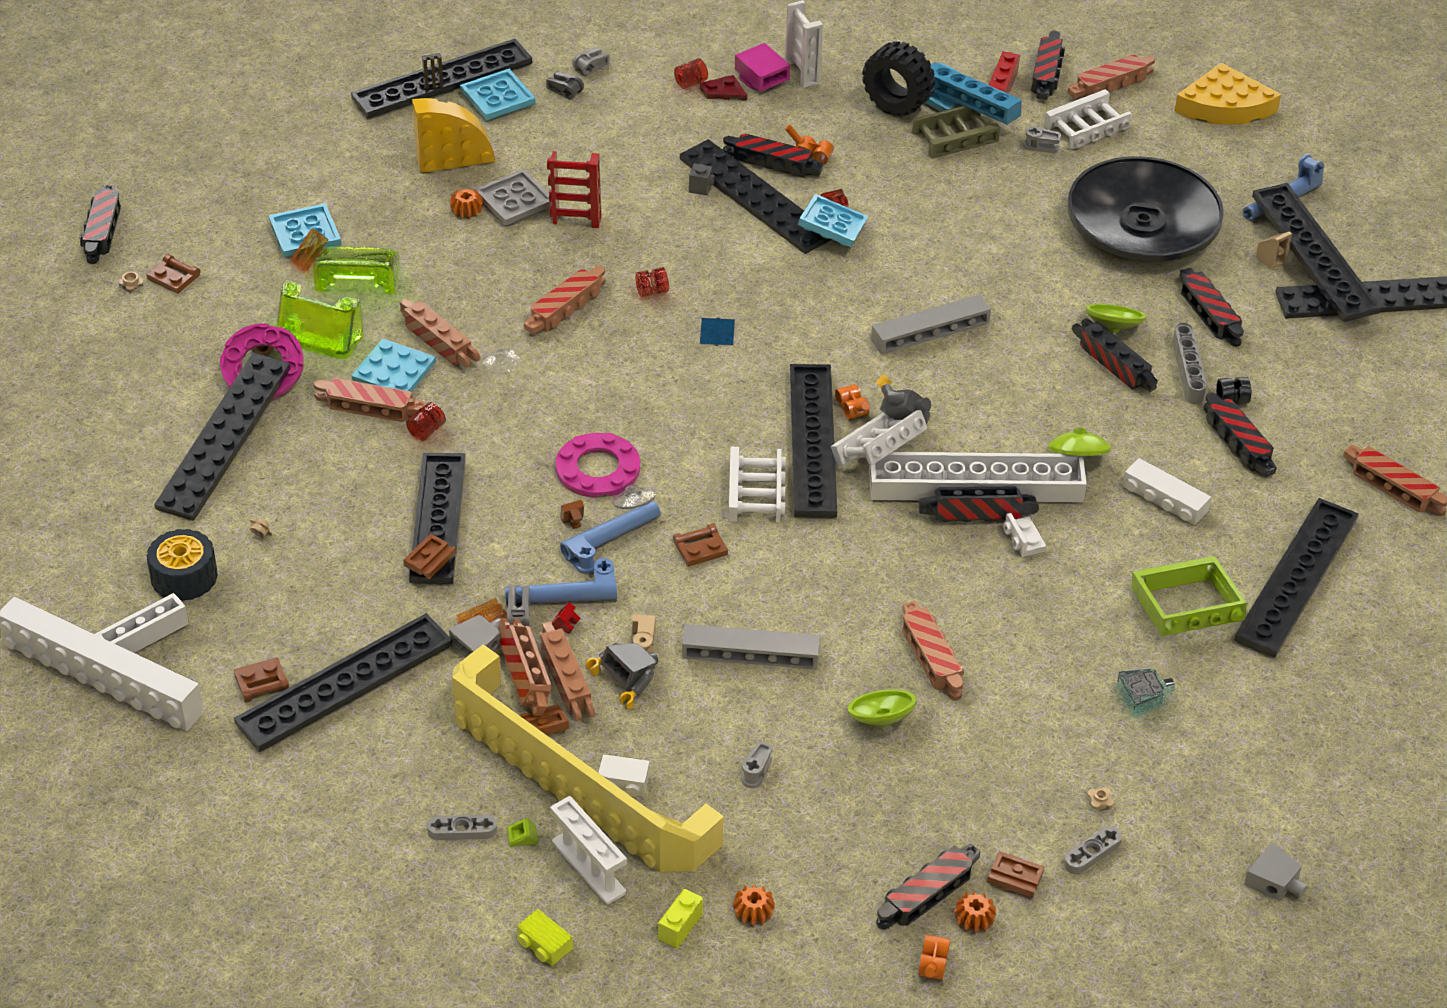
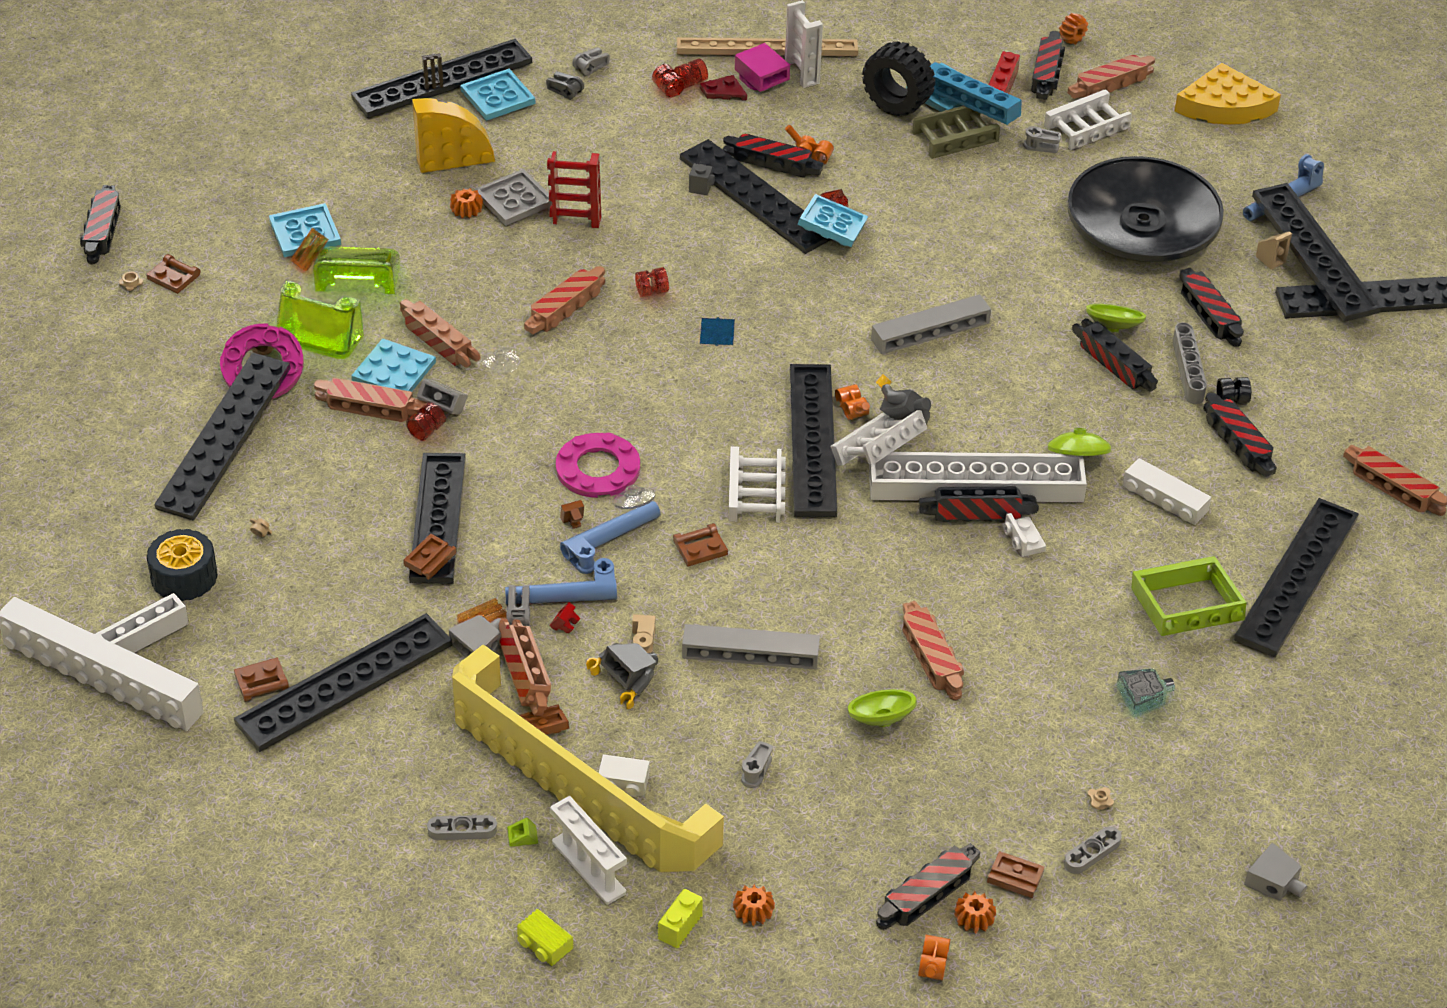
nougat hinge [540,621,595,721] -> none
none -> light grey brick [417,379,468,414]
none -> clear red wheel [652,64,685,98]
none -> tan plate [677,37,858,56]
none -> orange gear [1059,13,1088,45]

